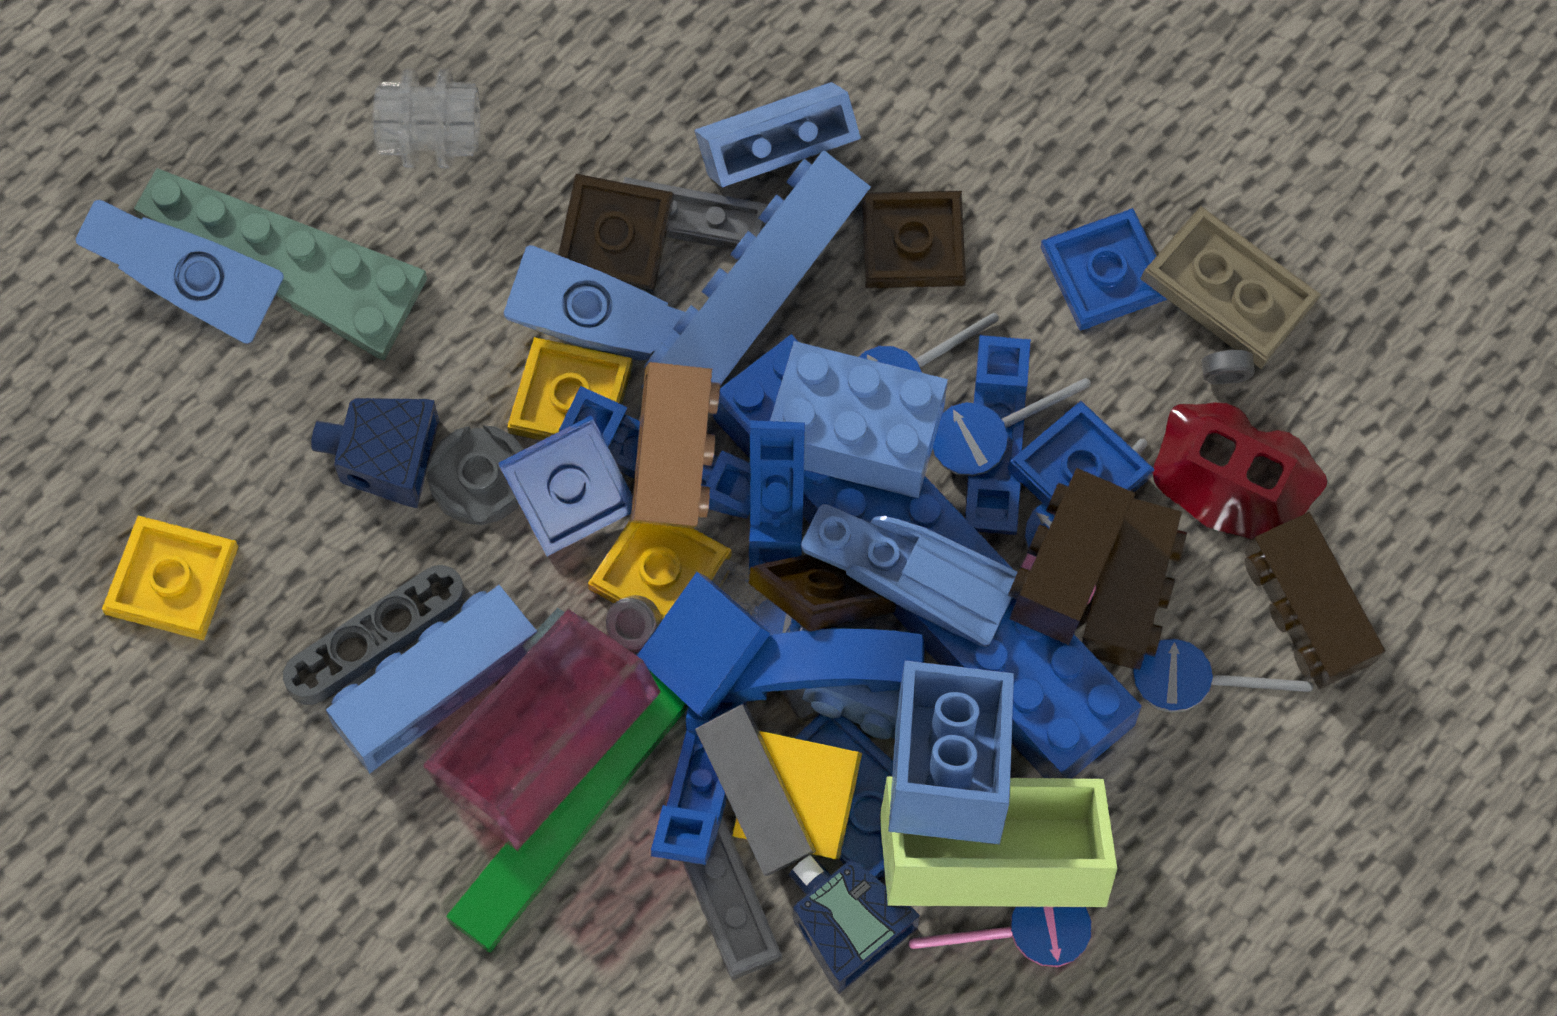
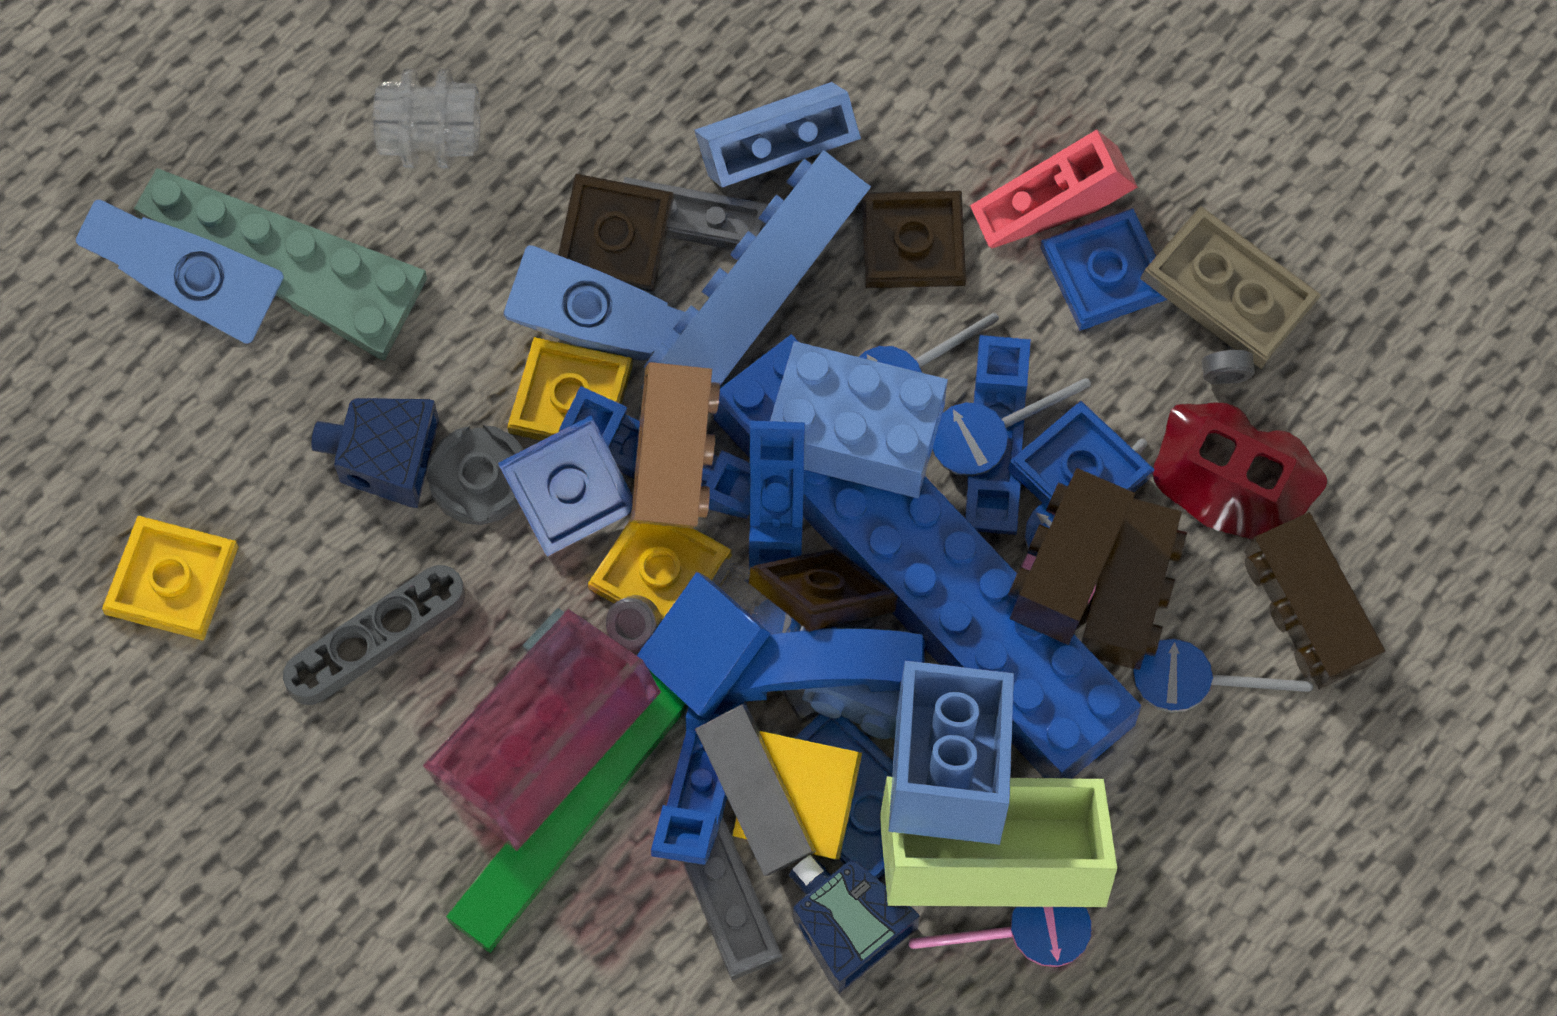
medium blue brick [326,585,541,774] -> none
medium blue piece [801,504,1018,647] -> none
none -> coral slope [970,130,1138,249]

